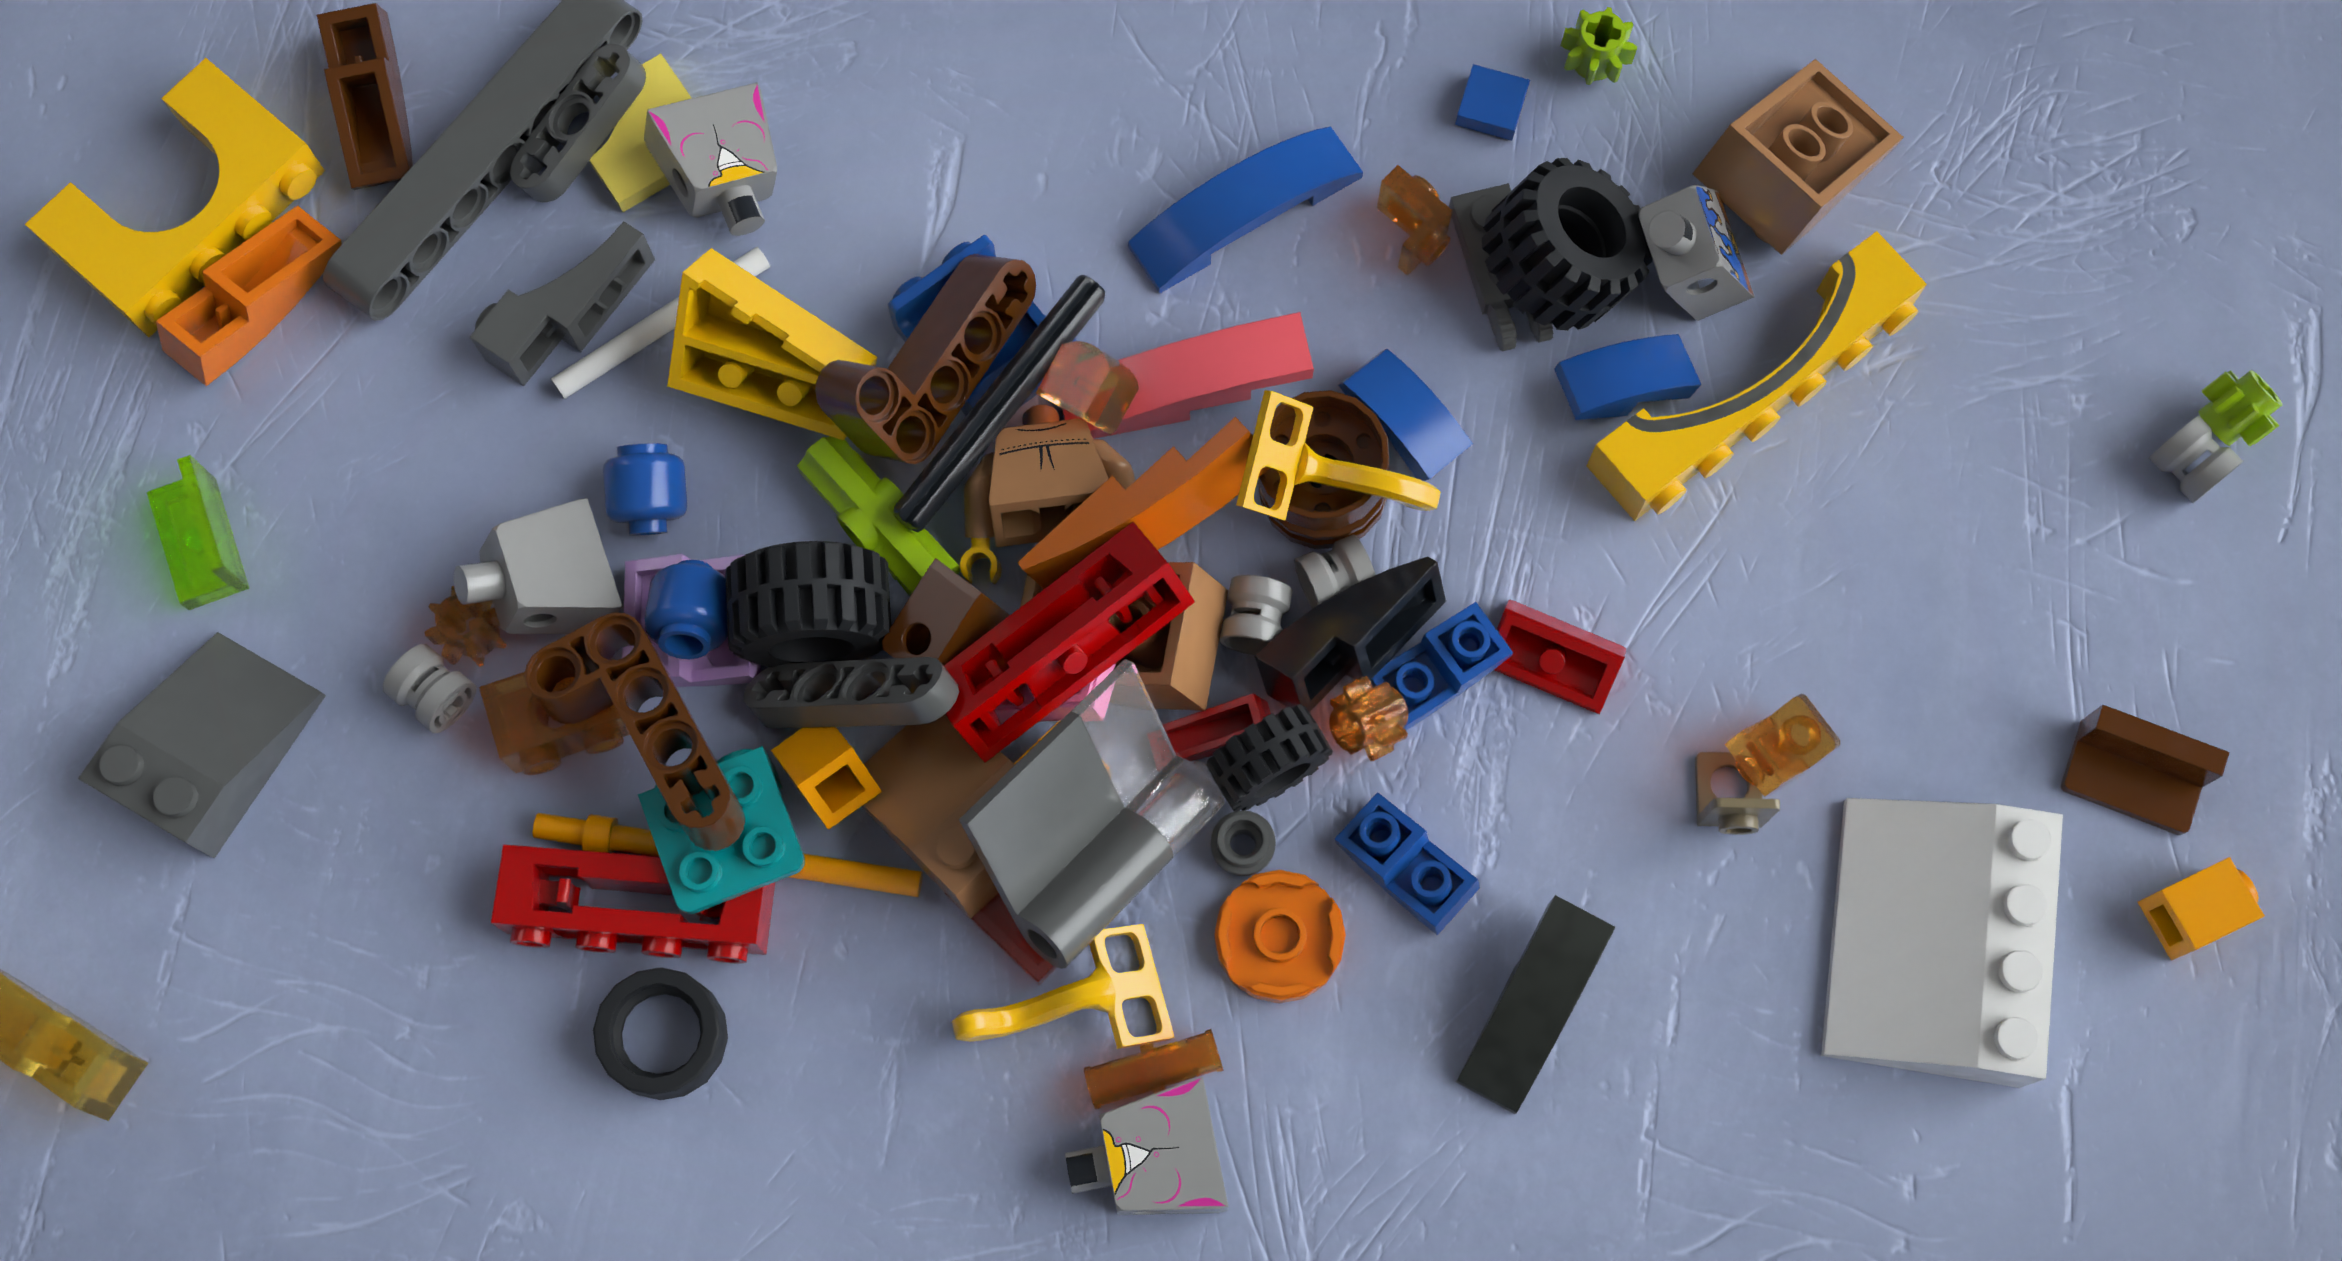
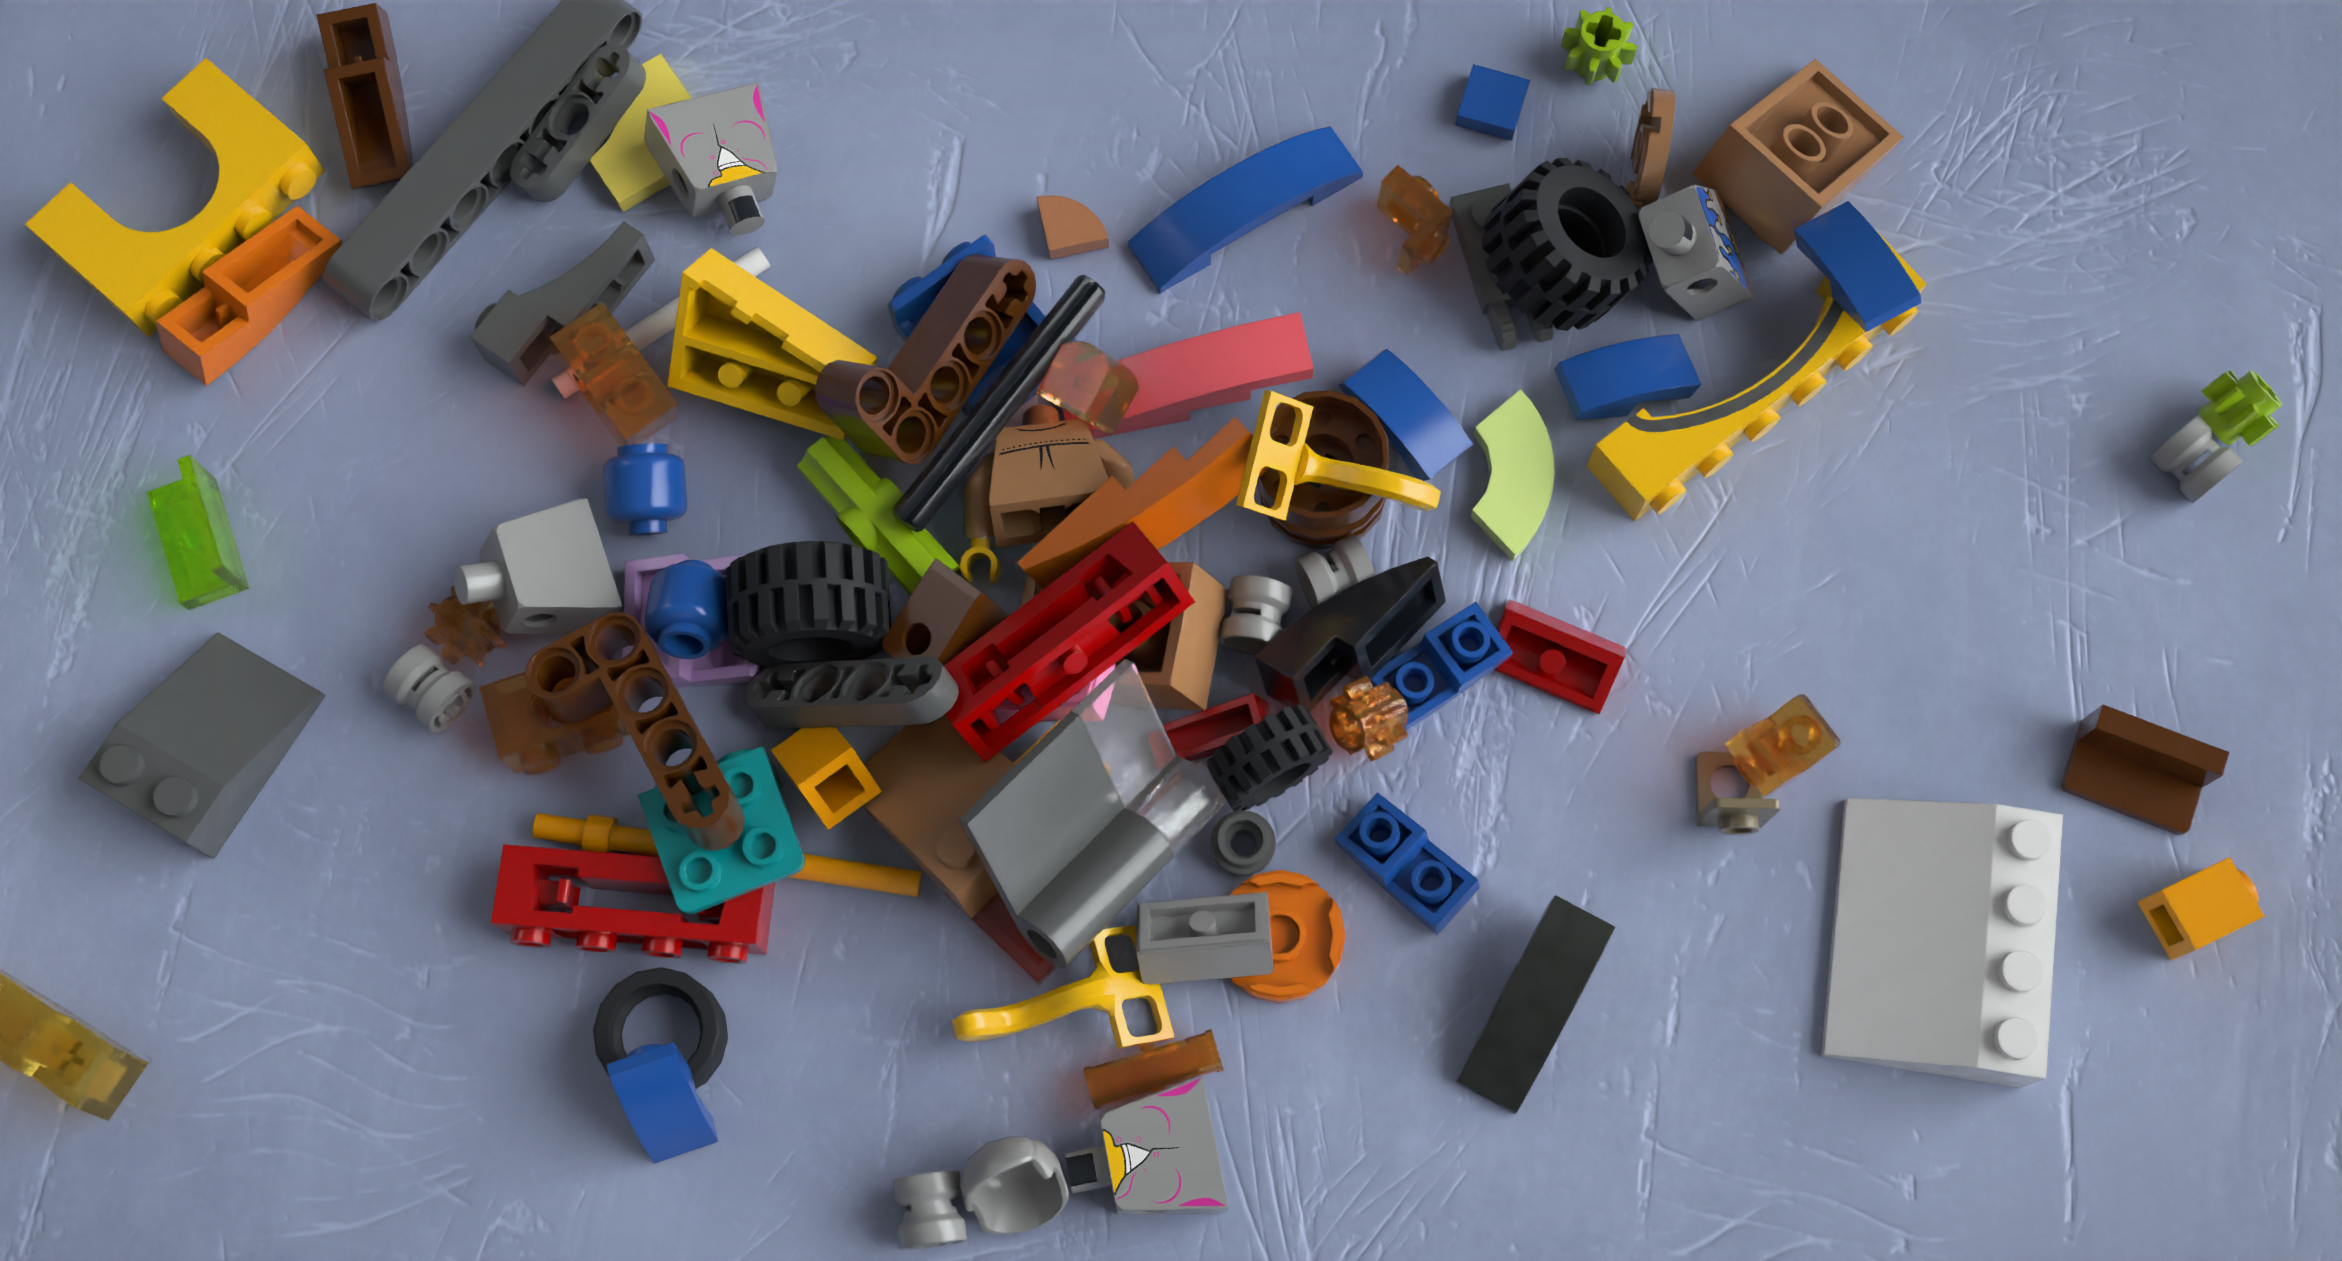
none -> clear orange brick [549,302,678,446]
none -> blue slope [606,1042,719,1164]
none -> light grey wheel [892,1171,967,1250]
none -> light grey hair [960,1136,1069,1234]
none -> nougat tile [1037,195,1109,260]
none -> light grey slope [1137,892,1274,985]
none -> yellowish green tile [1470,389,1555,562]
none -> medium nougat tile [1626,88,1675,208]
none -> blue slope [1794,201,1921,332]

